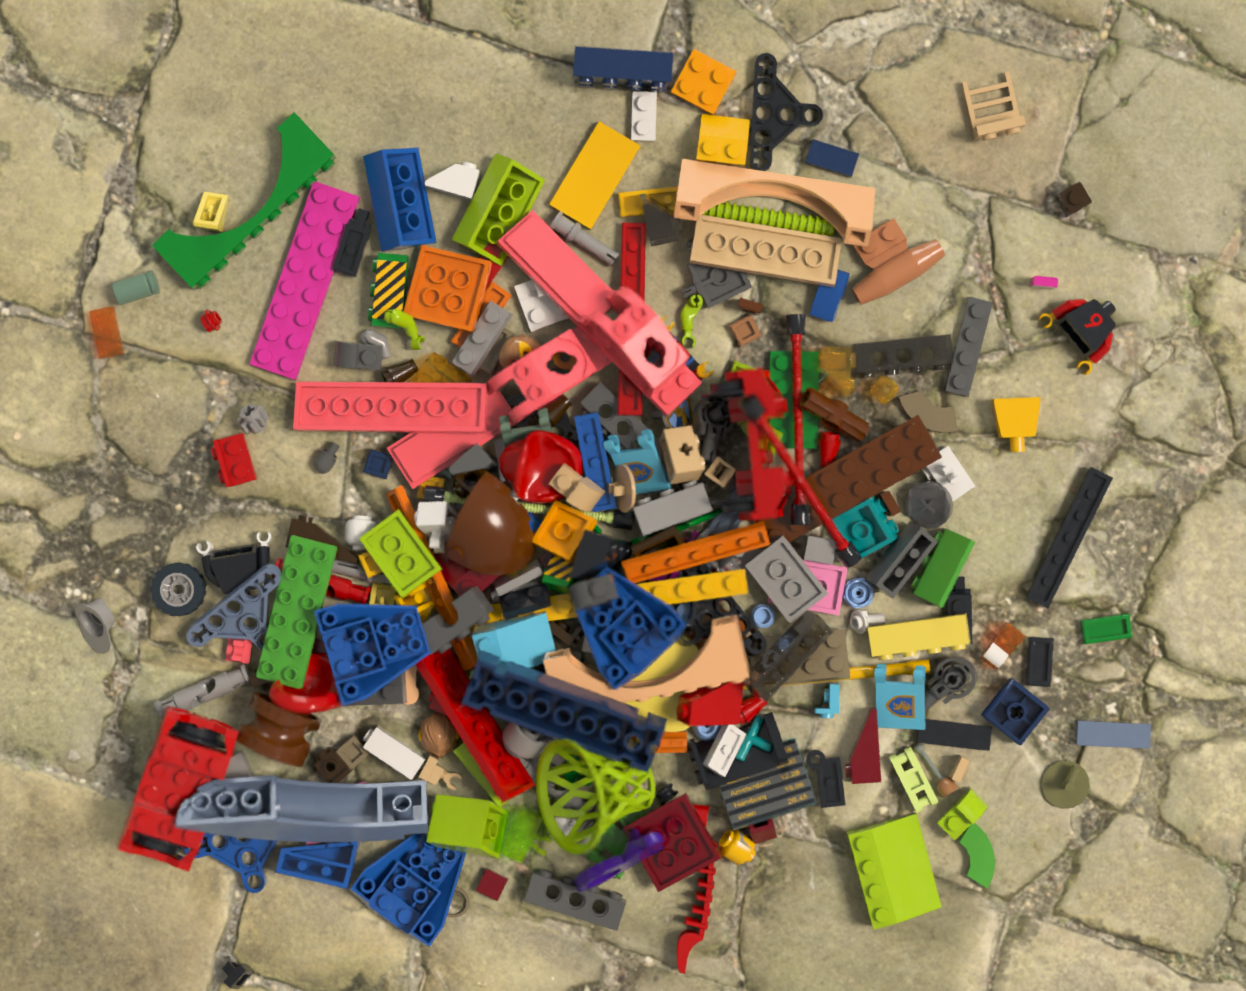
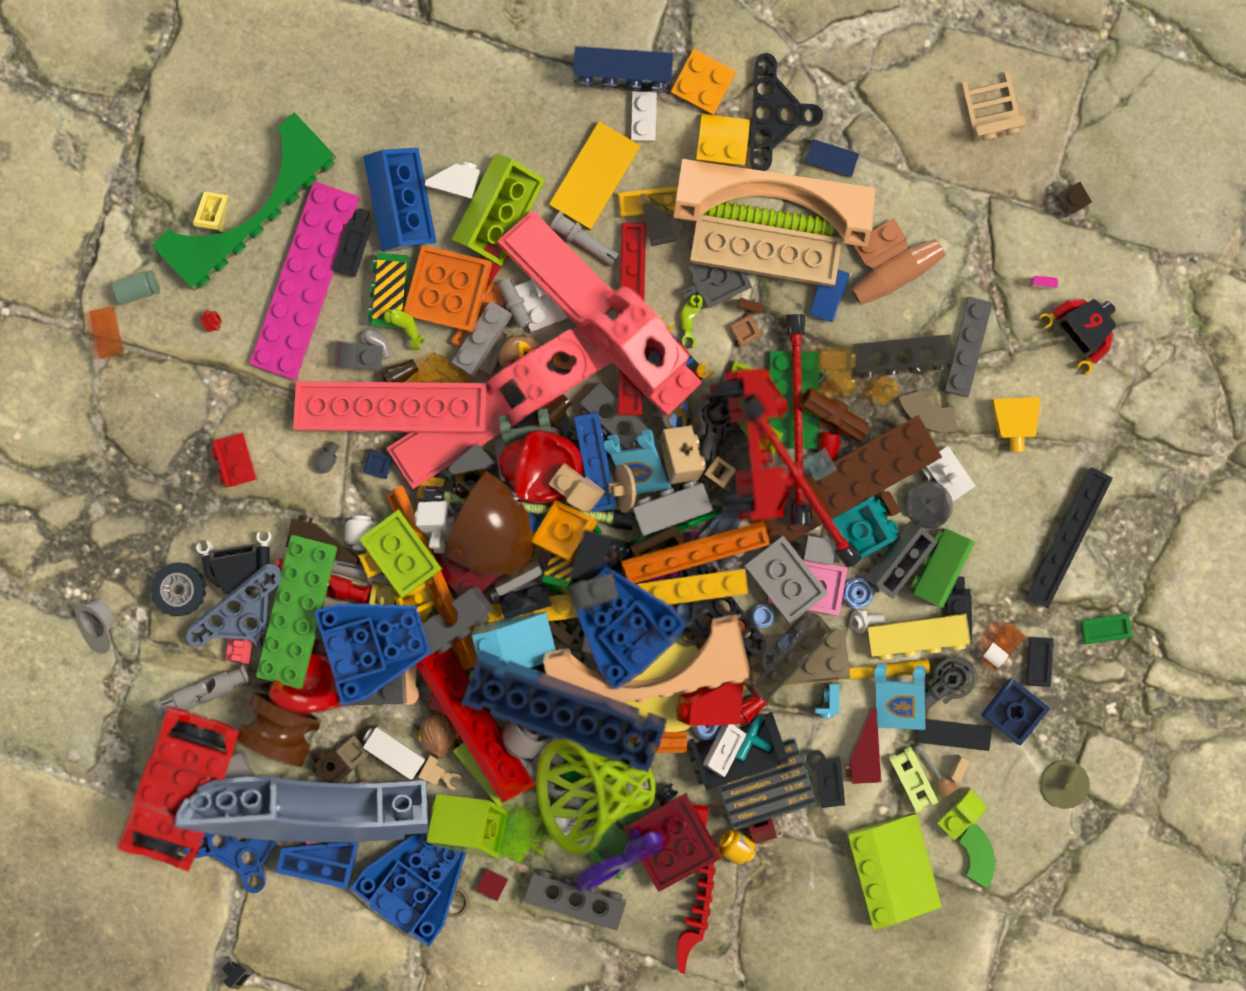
light grey gear [237,404,270,434] -> none
sand blue tile [1076,720,1151,749] -> none
none -> light grey pin [497,278,533,328]
none -> clear light blue tile [804,448,837,482]

